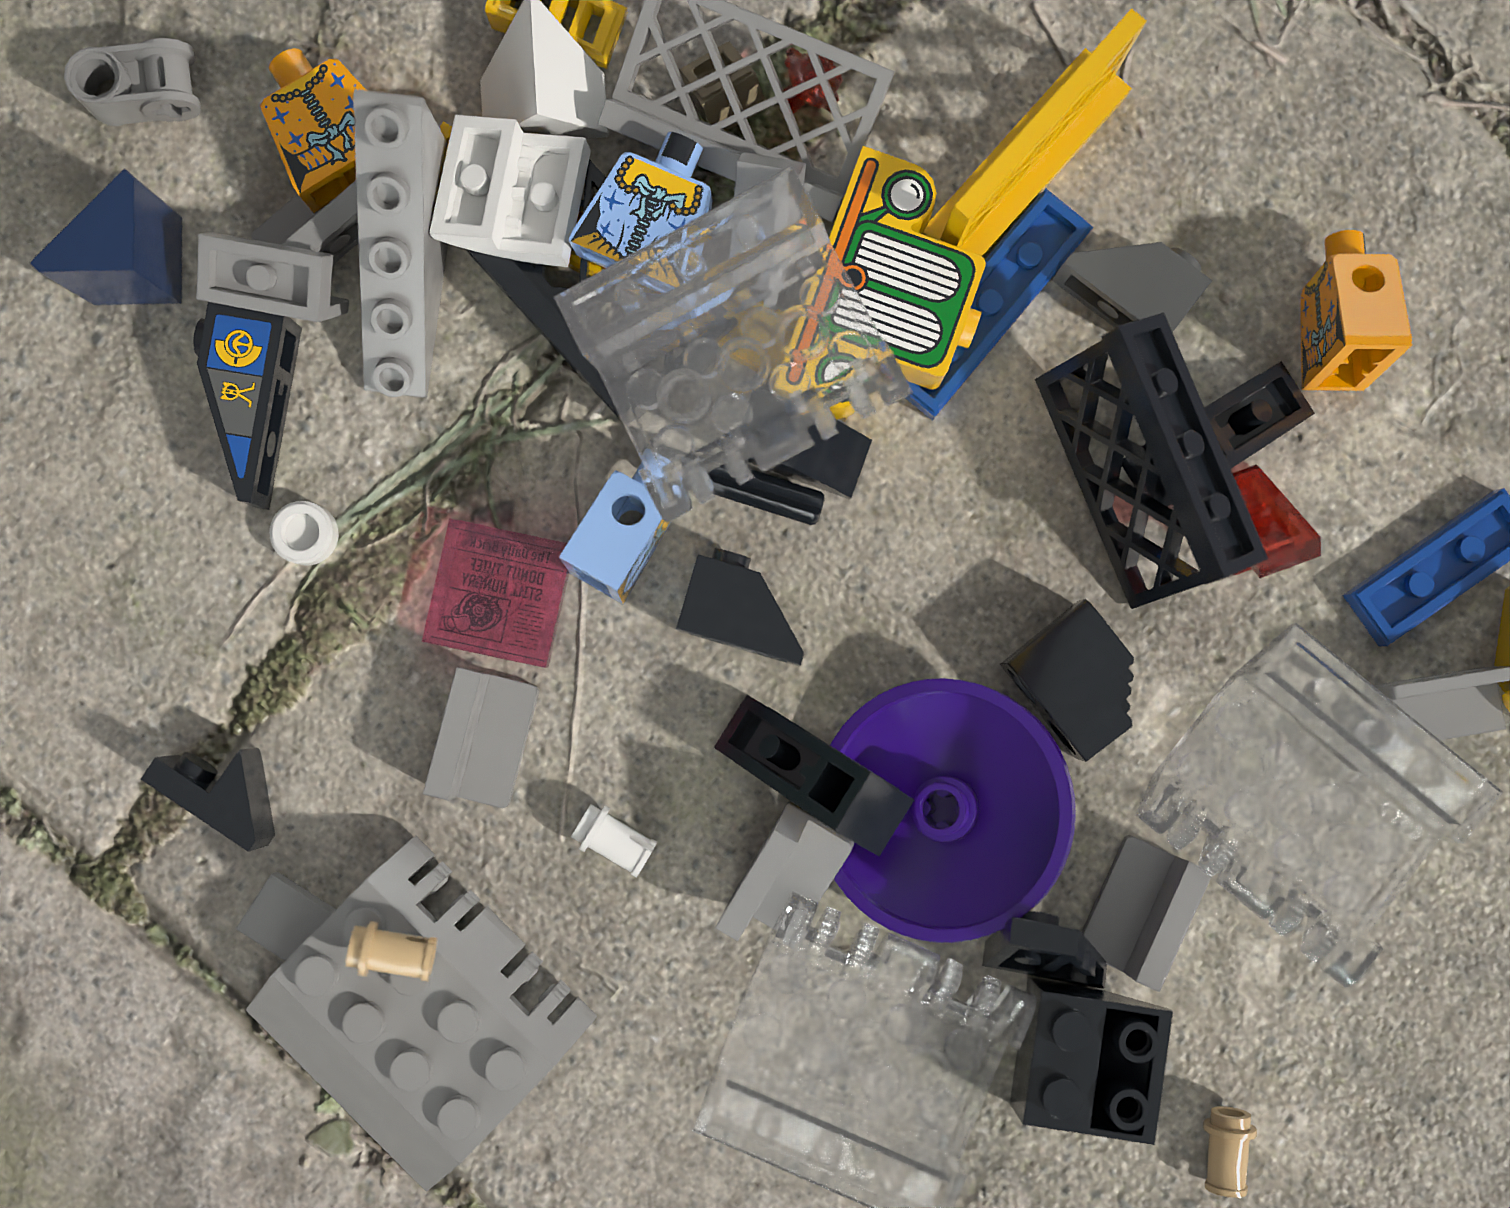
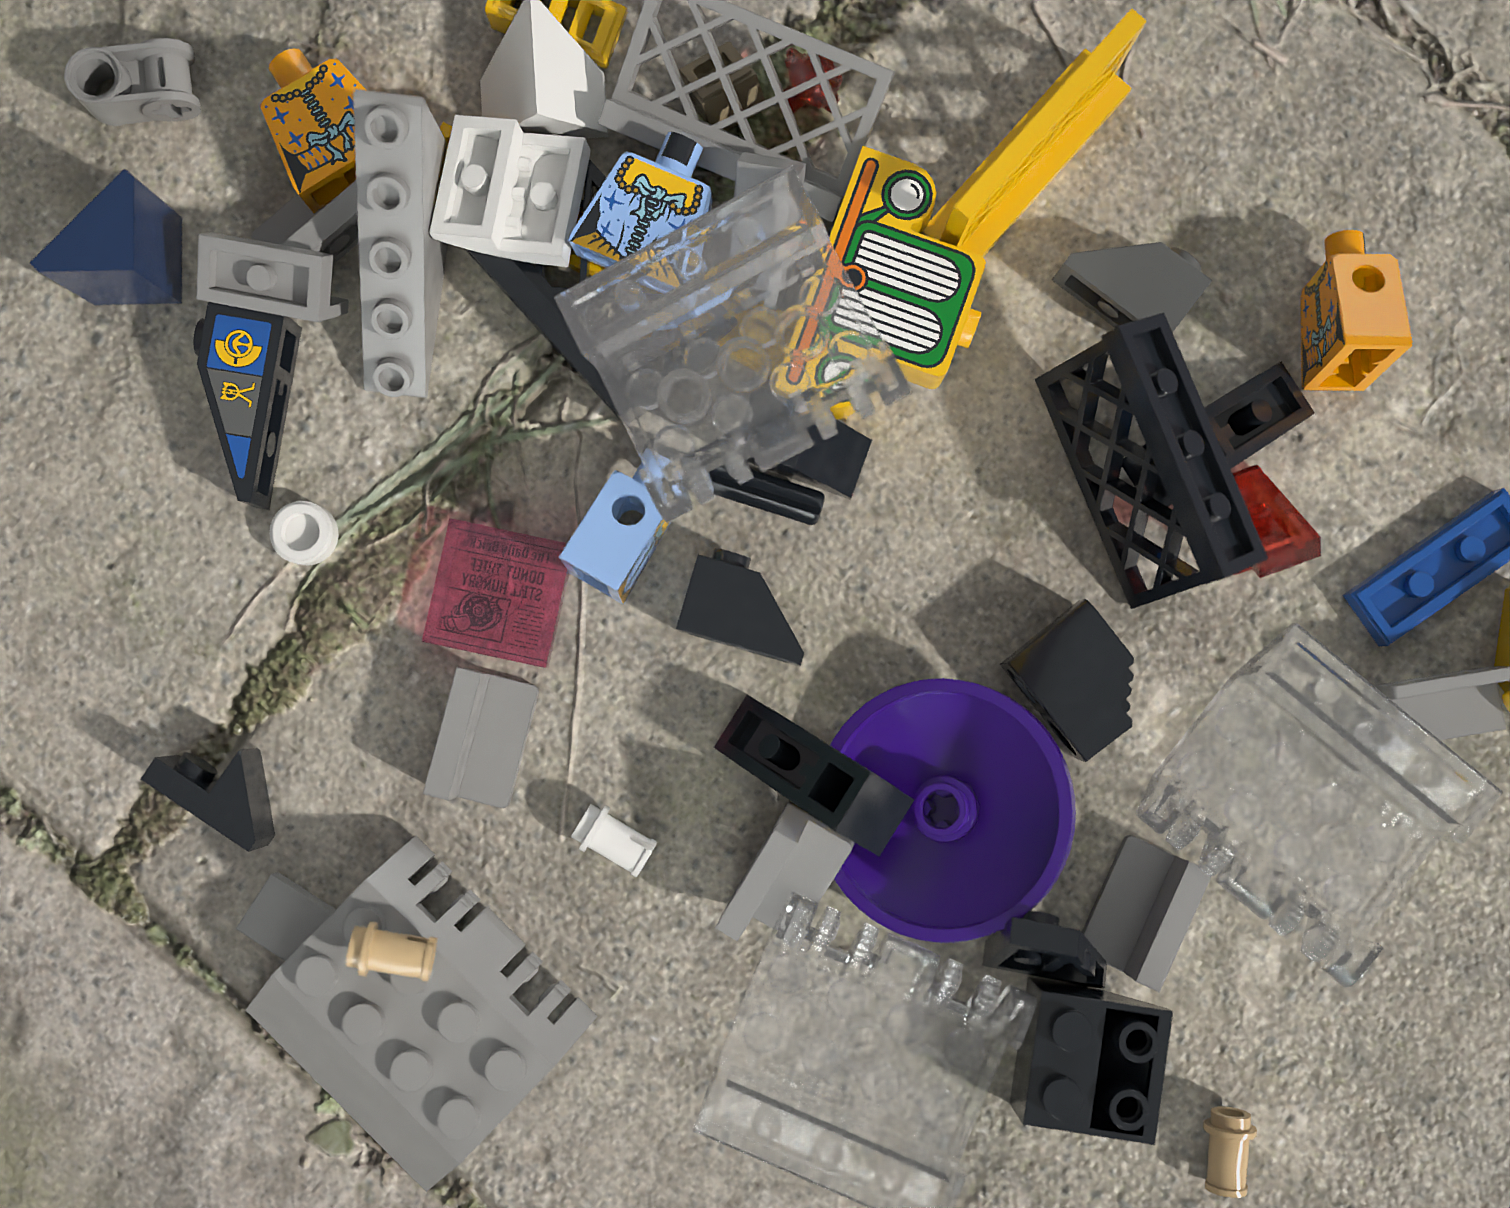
blue tile [885,188,1094,420] -> none

